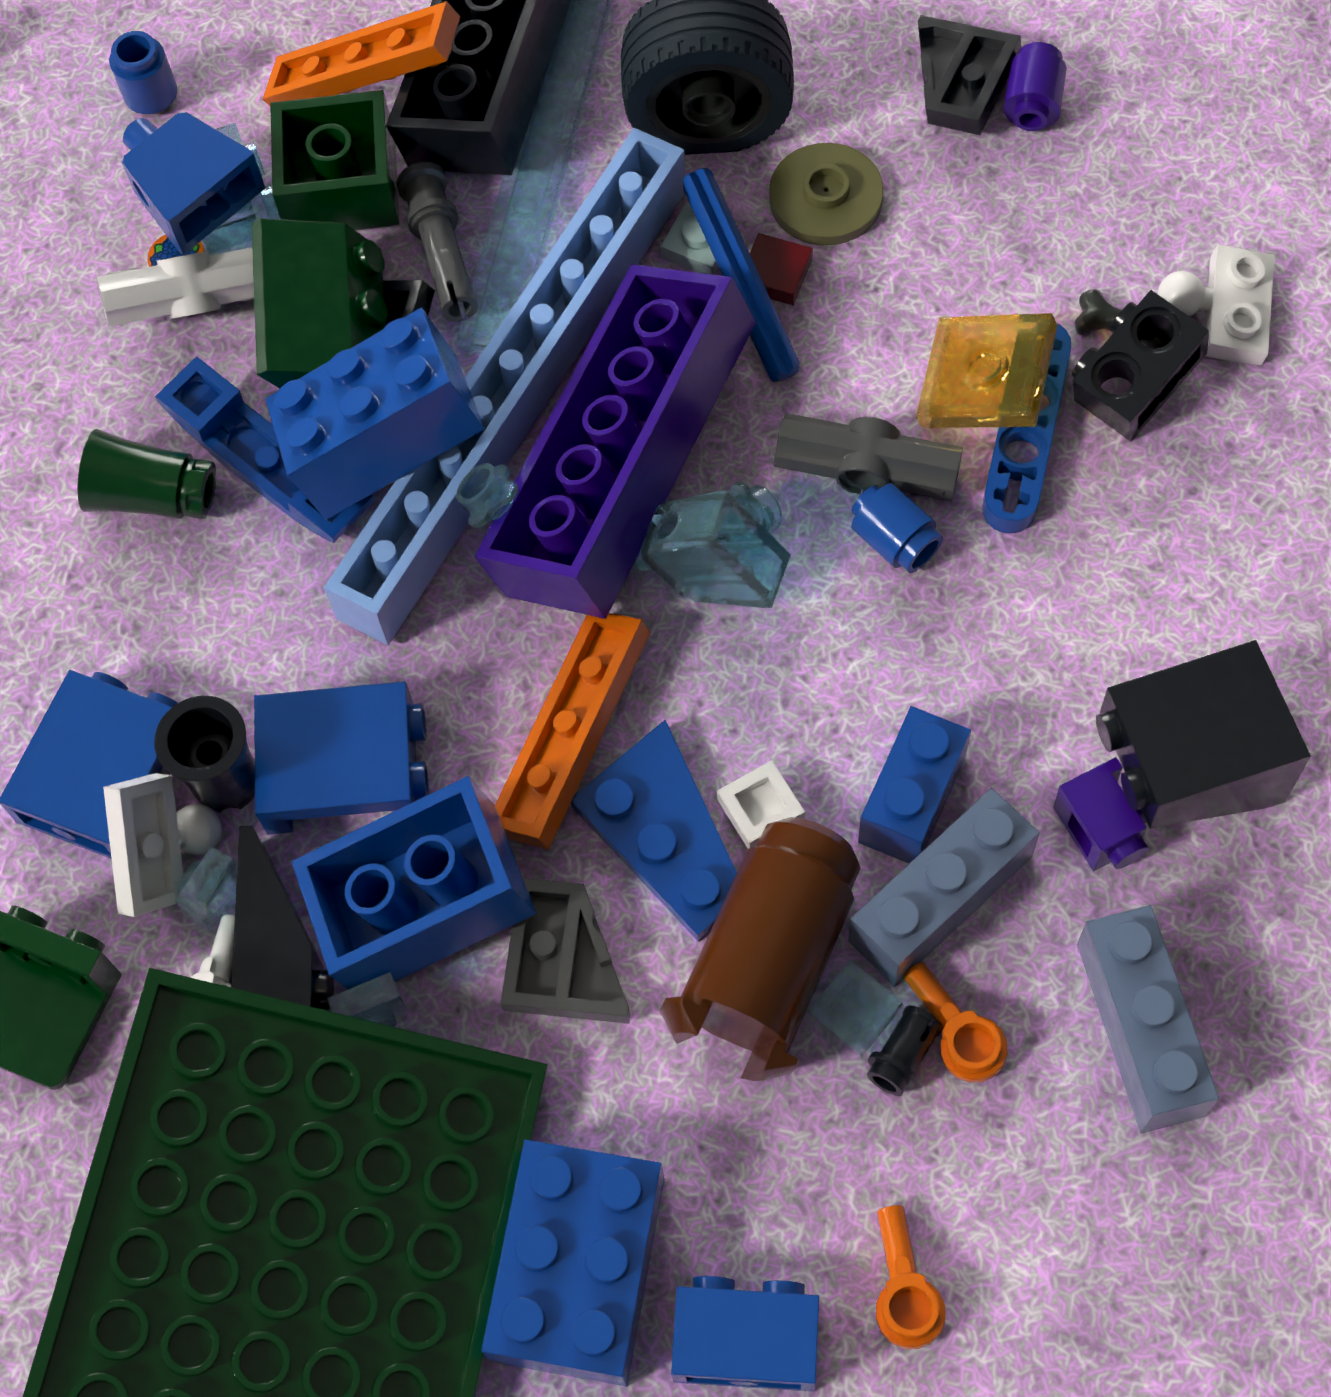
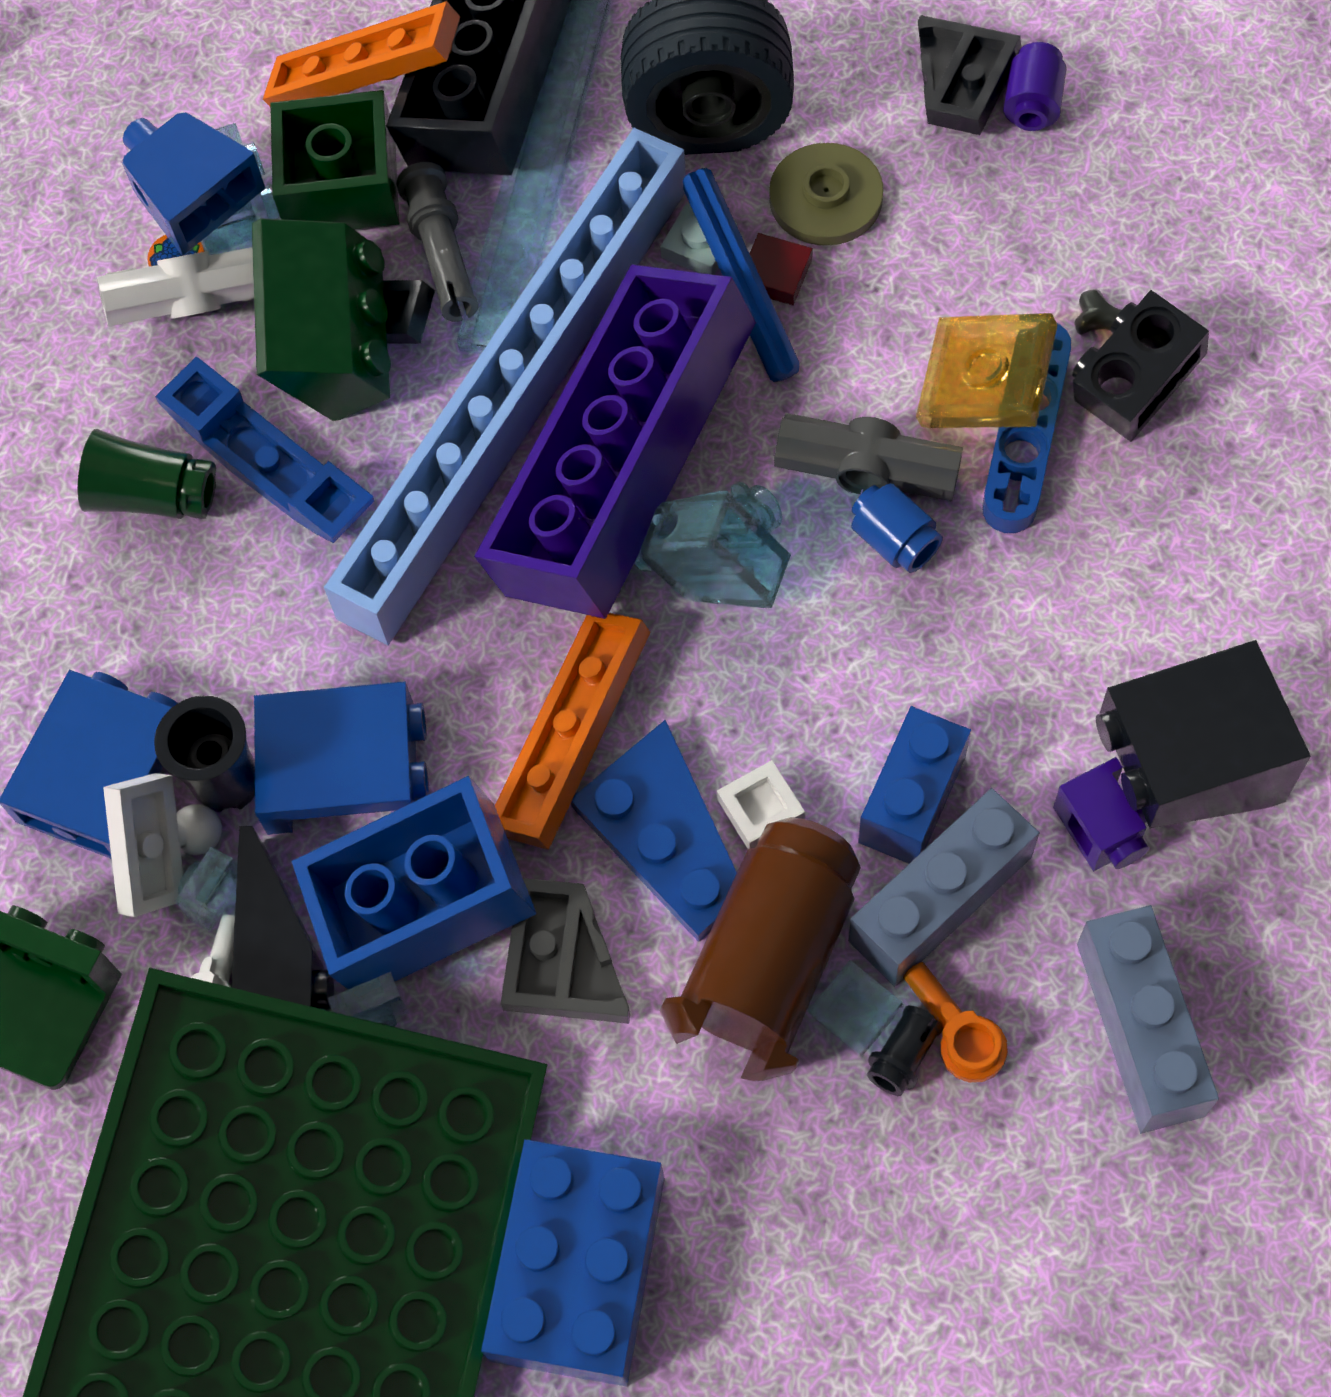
blue brick [109,31,177,114] -> none
blue brick [265,307,485,520] -> none
clear light blue plate [456,463,518,528] -> none
blue brick [671,1276,819,1392] -> none
orange plate [876,1205,946,1349] -> none
white plate [1157,244,1275,365] -> none

